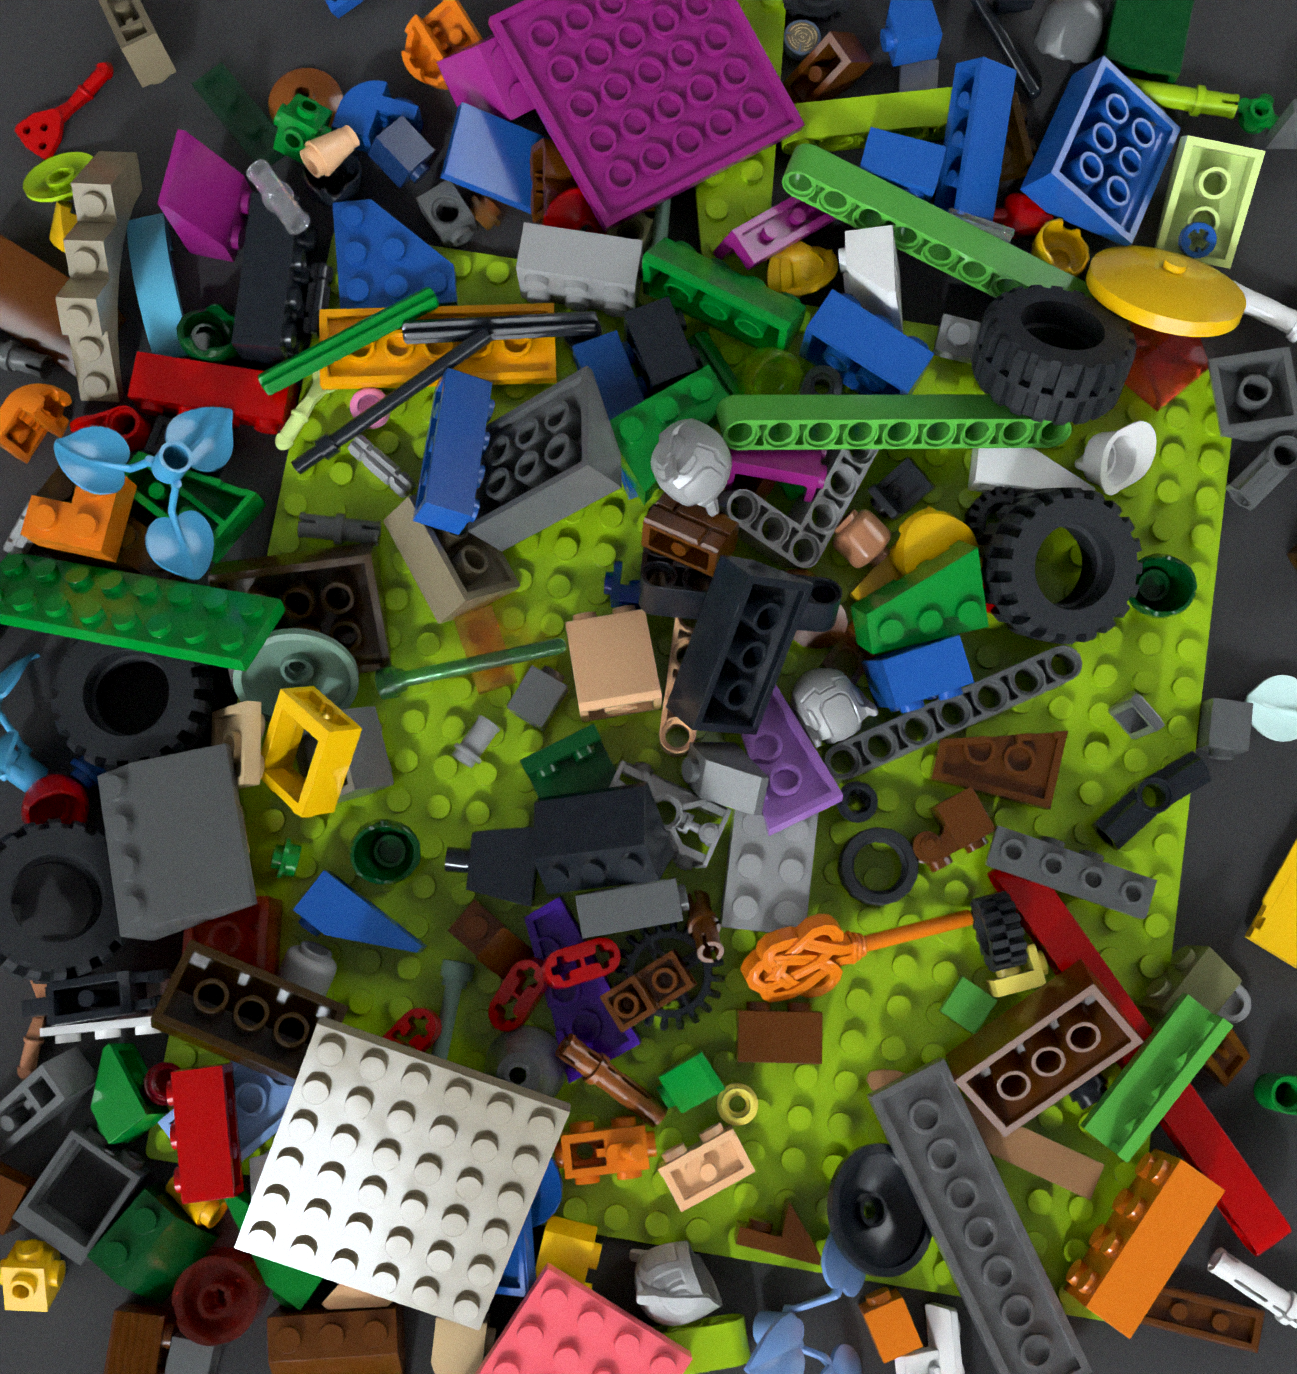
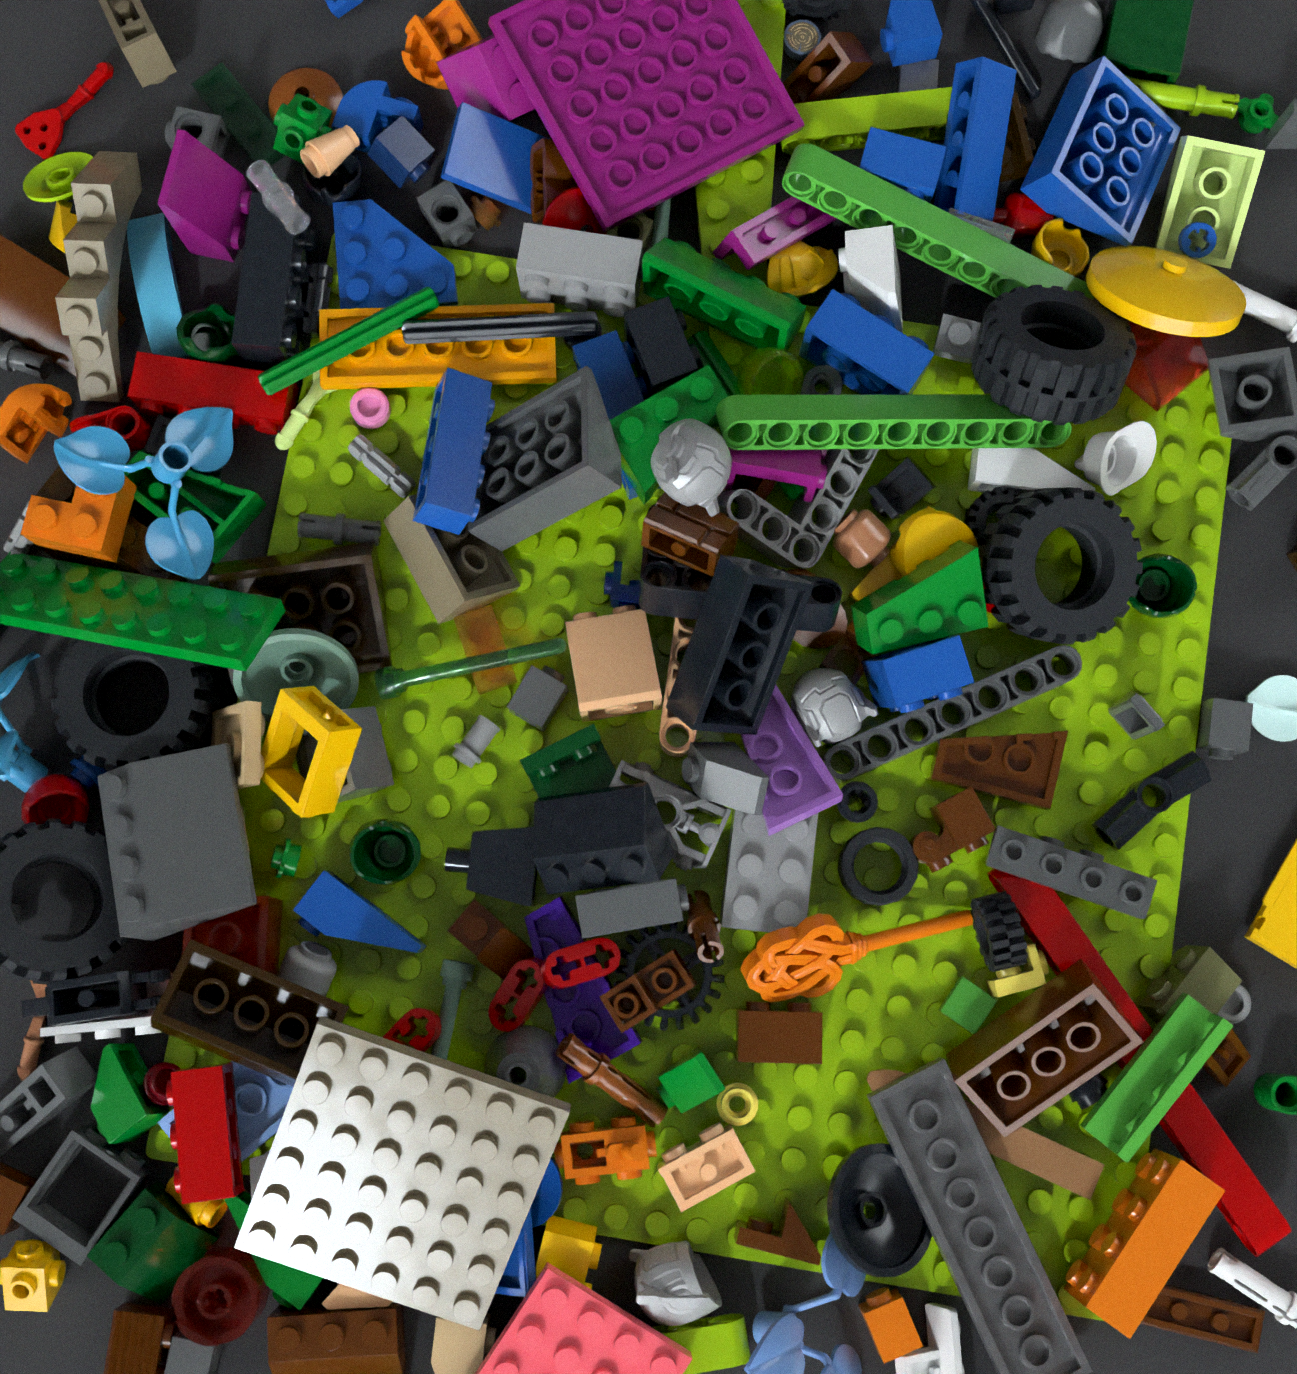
black bar [291,327,493,475] -> none
none -> dark grey brick [165,106,230,159]

